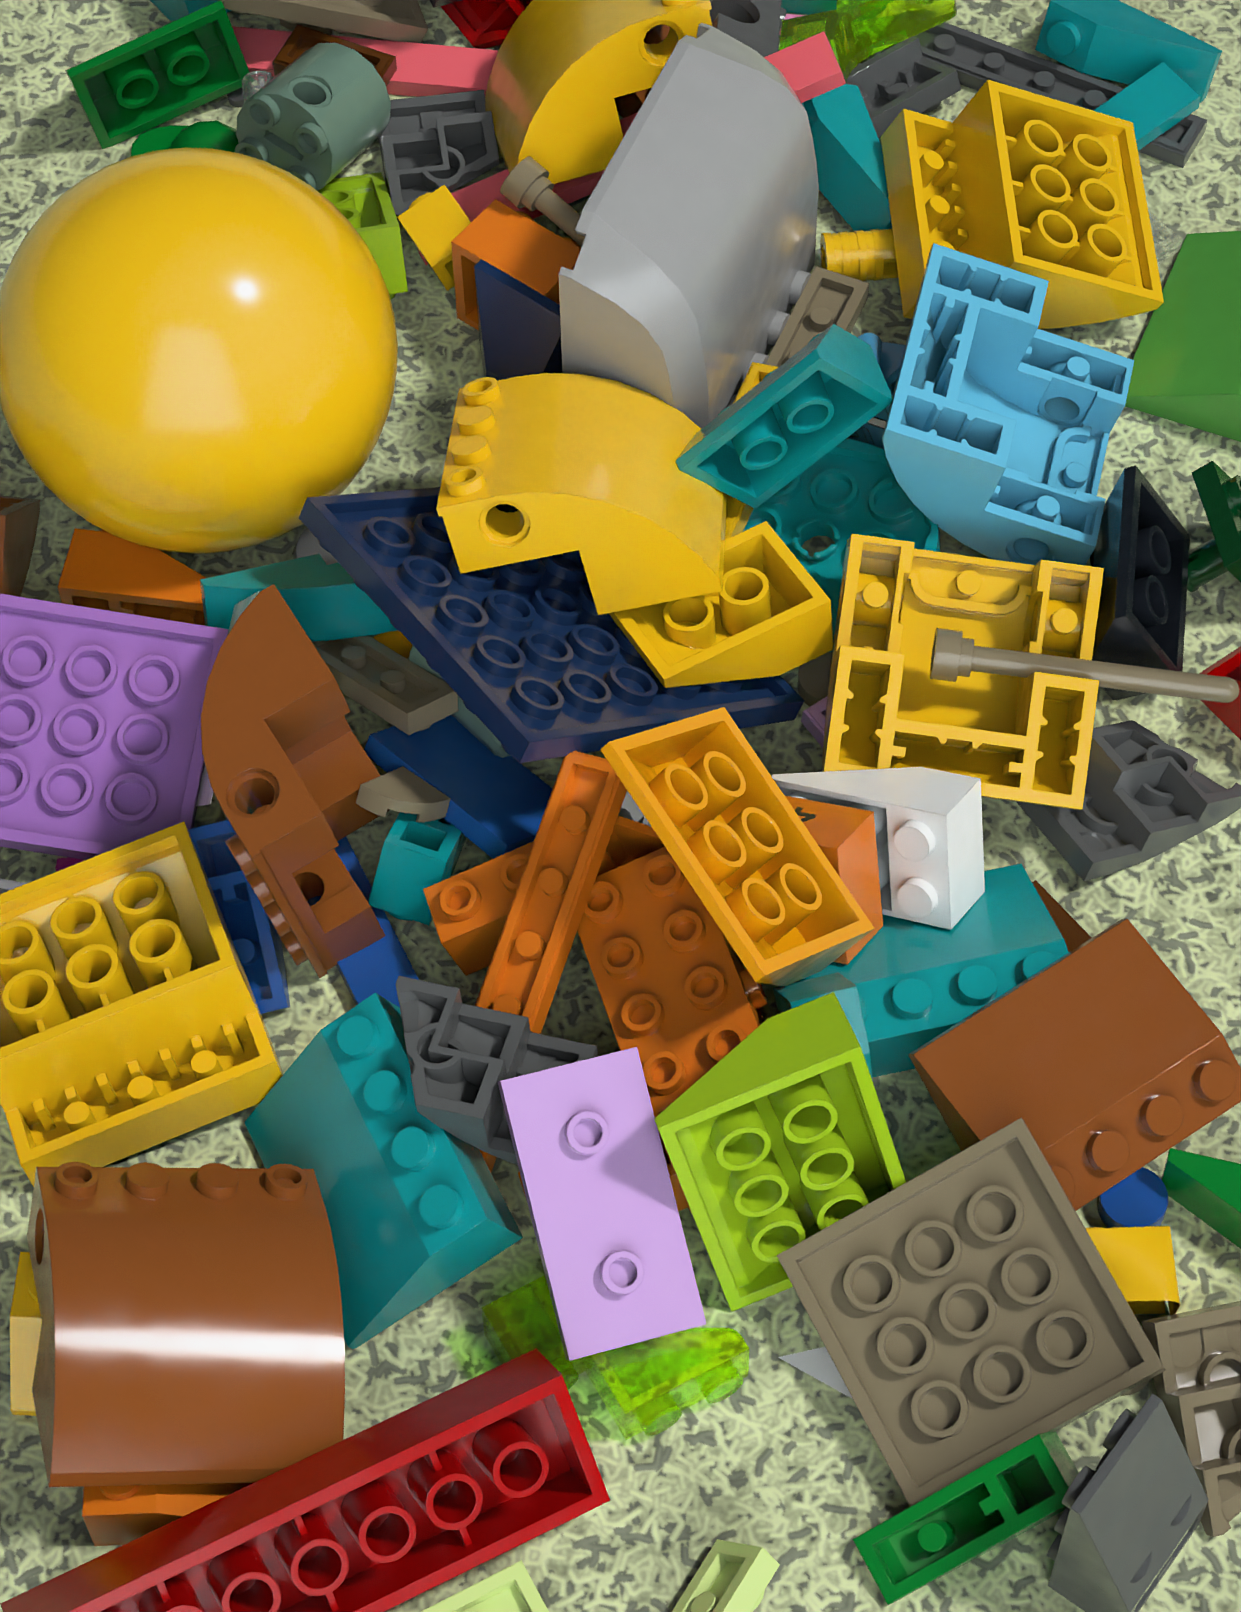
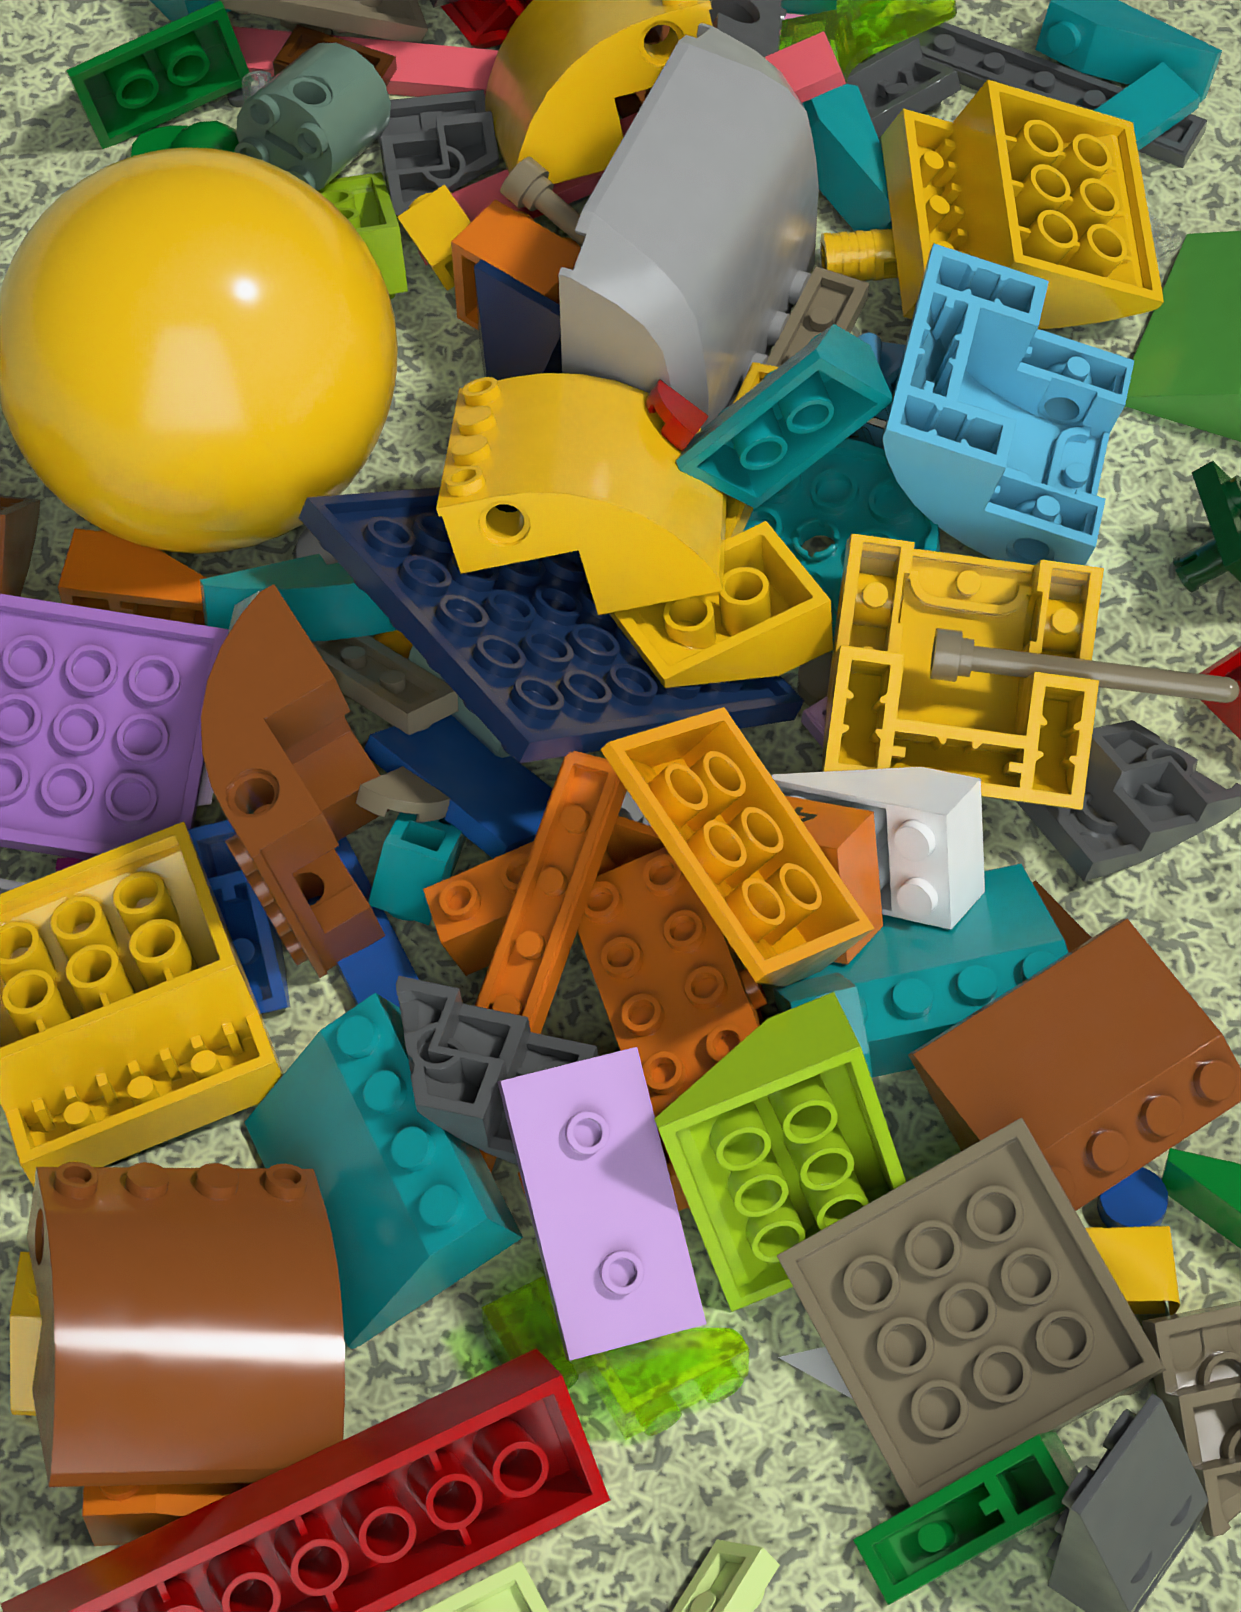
black slope [1090,465,1190,700] -> none
none -> red tile [646,379,709,451]

